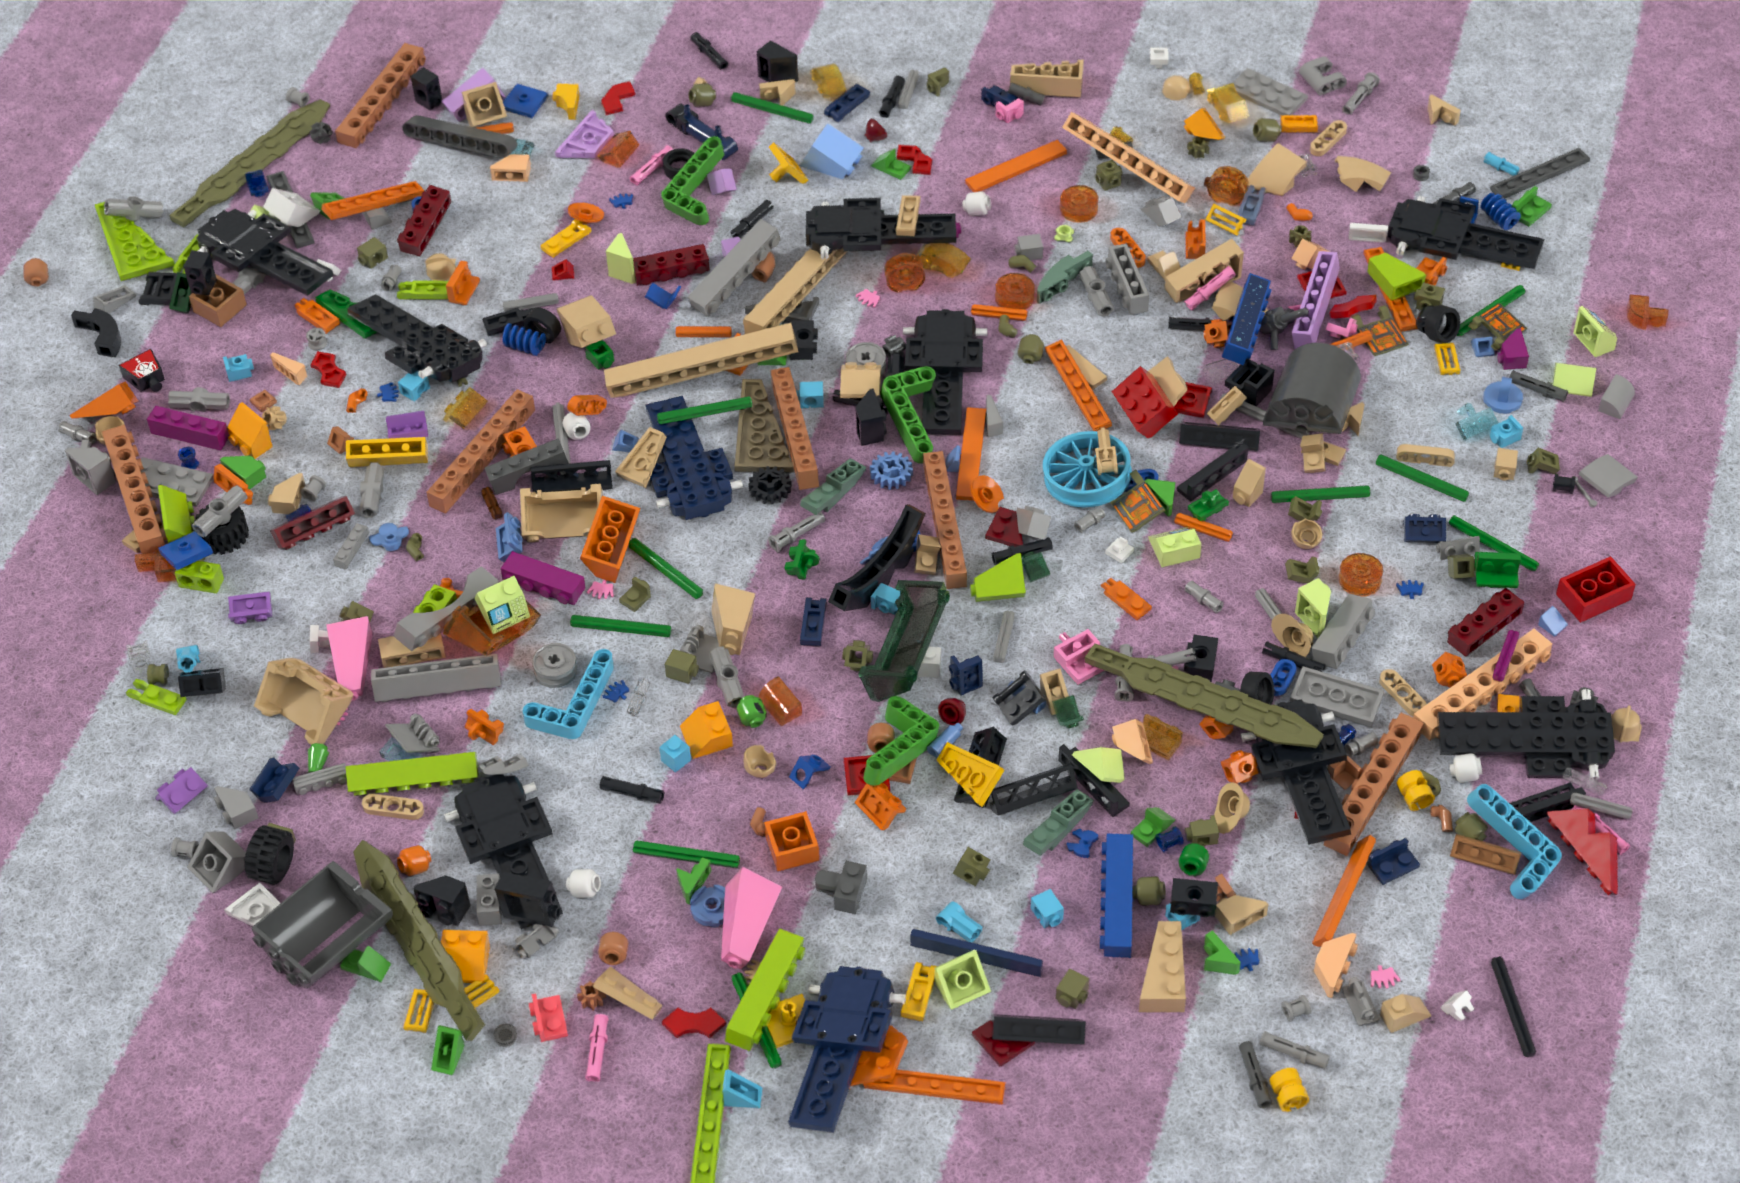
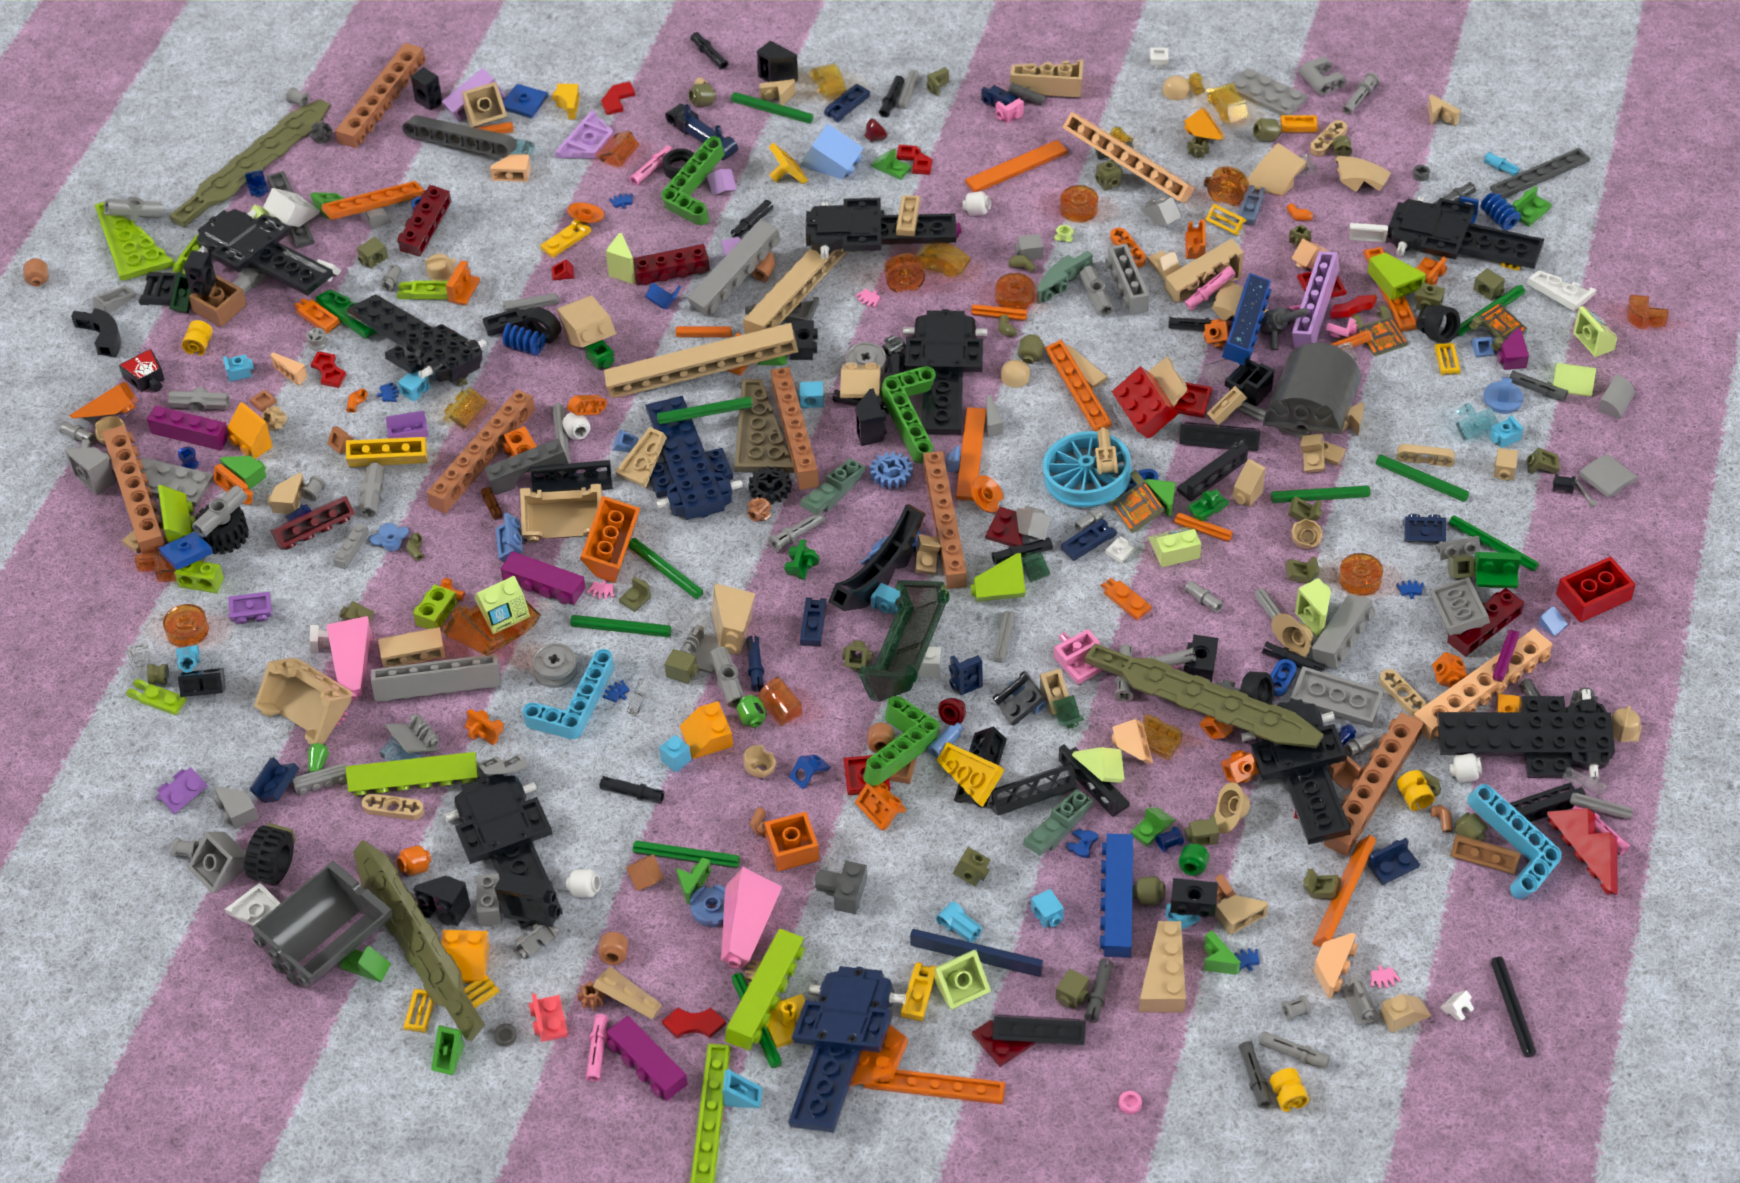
light grey arch [394,566,499,651] -> none
none -> clear orange wheel [163,604,209,648]
none -> yellow wheel [181,320,213,356]
none -> magenta brick [606,1015,688,1101]
none -> nougat panel [626,854,664,891]
none -> dark blue pin [746,635,765,692]
none -> nougat gear [747,497,771,522]
none -> tan hair [1001,360,1030,388]
none -> dark blue plate [1061,519,1117,561]
none -> dark grey pin [1084,959,1114,1023]
none -> bright pink tile [1118,1091,1142,1114]
none -> olive bracket [1303,868,1341,899]
none -> olive wheel [1333,135,1352,157]
none -> light grey plate [1429,577,1490,636]
none -> olive brick [1473,268,1505,301]
none -> white wing [1527,270,1596,311]

